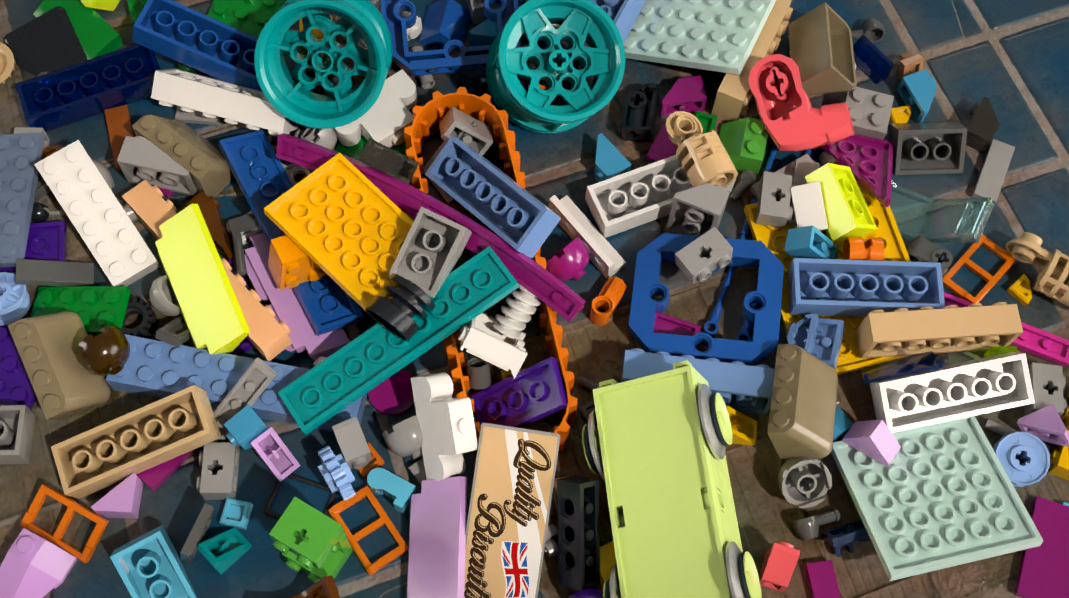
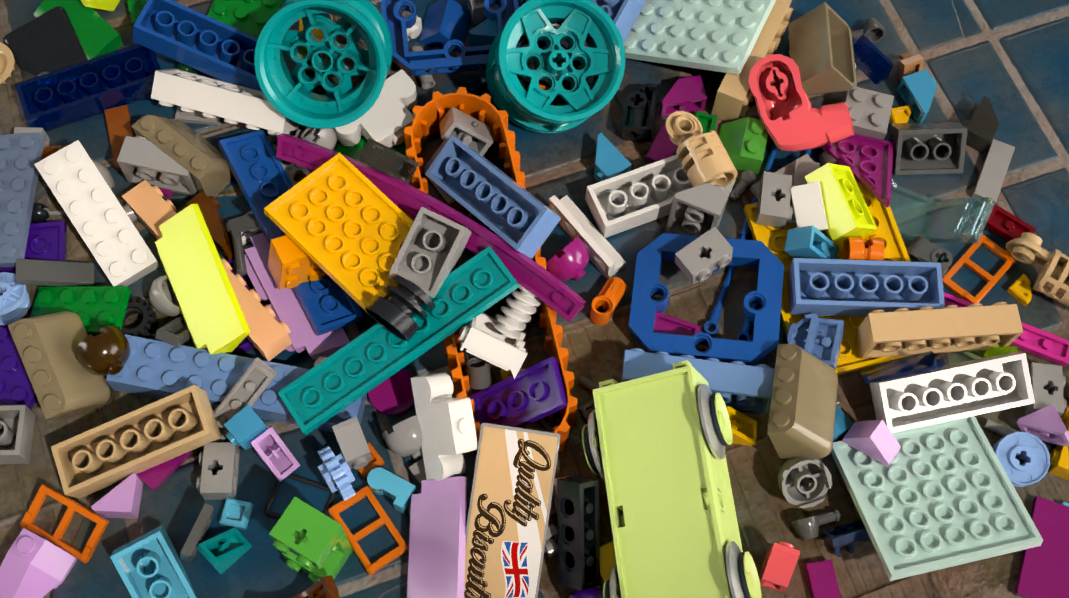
none -> dark red plate [981,204,1036,242]

